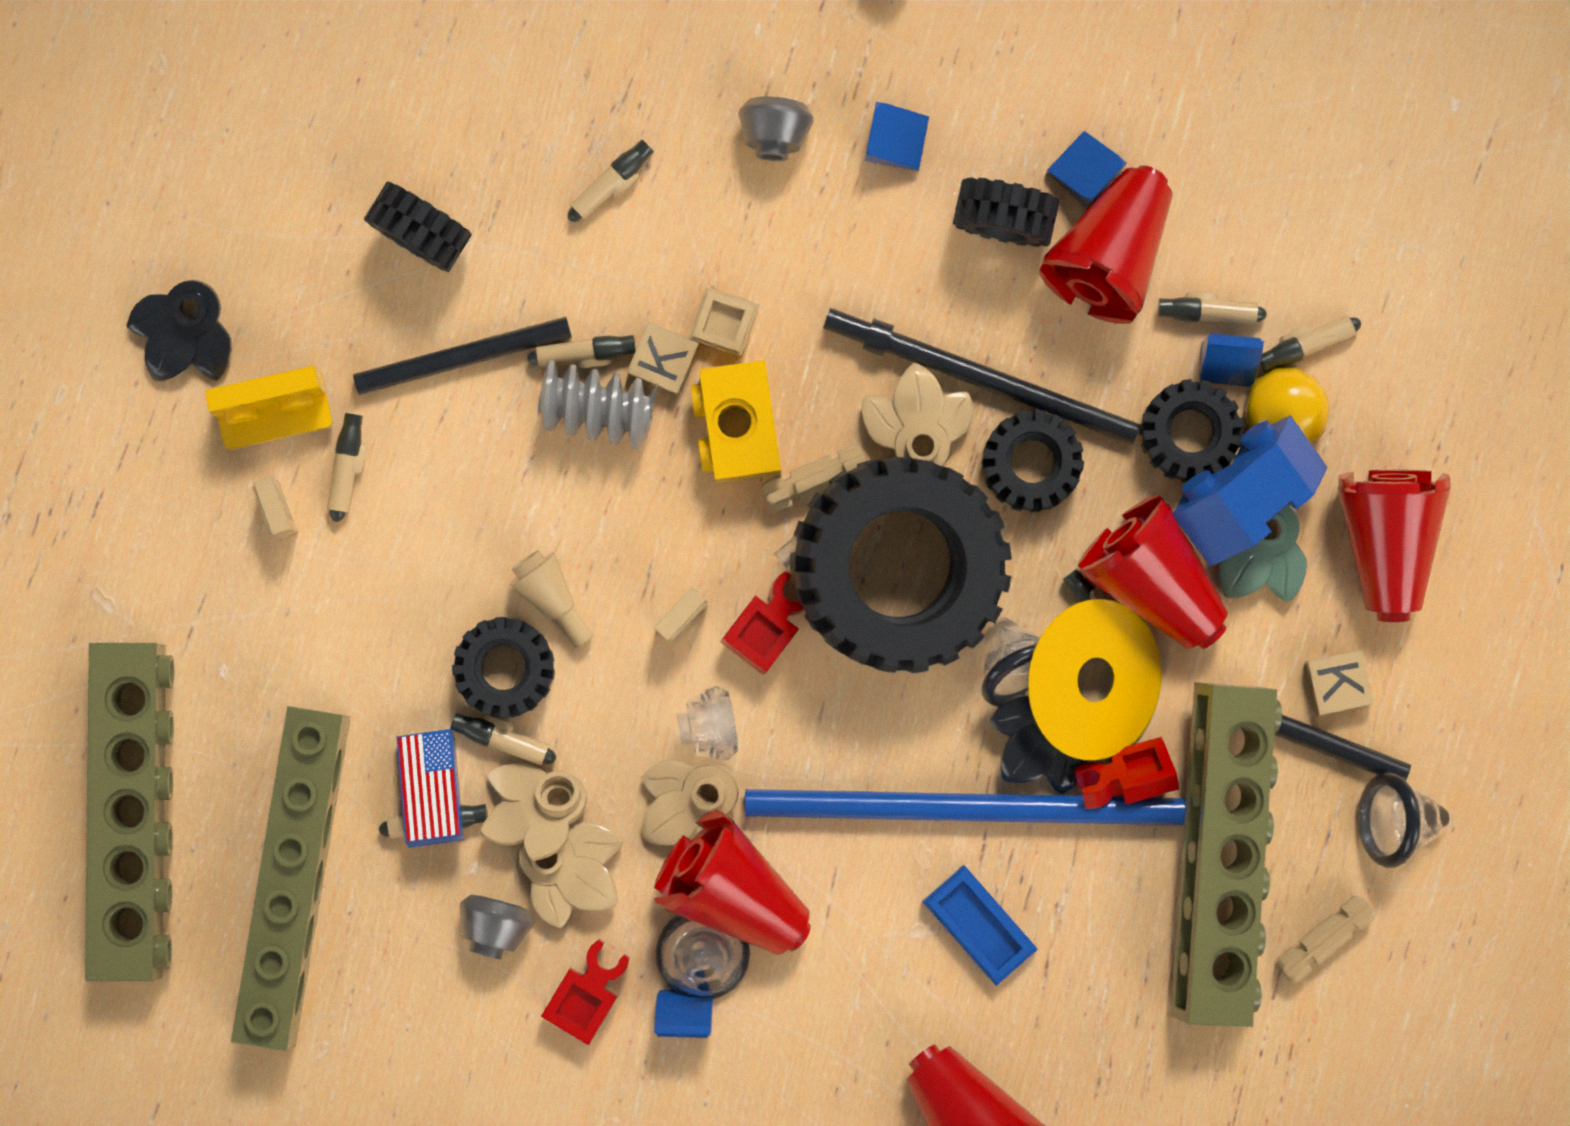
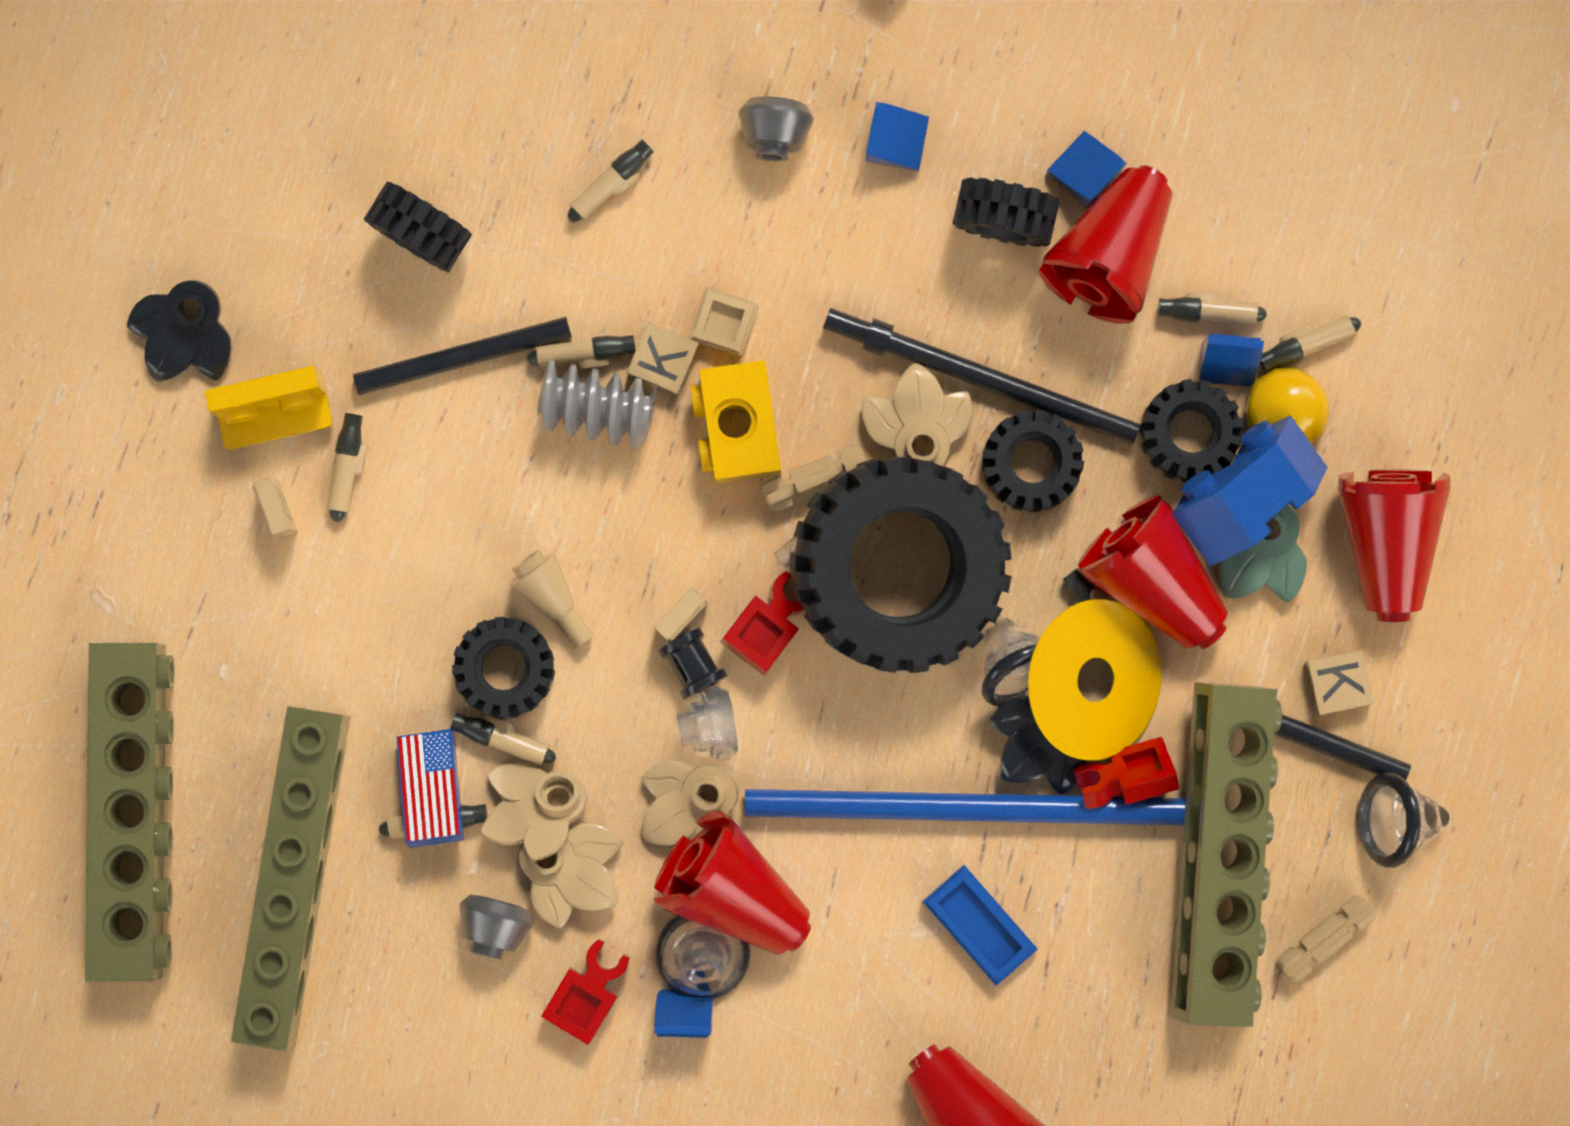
none -> black bush [658,628,728,700]

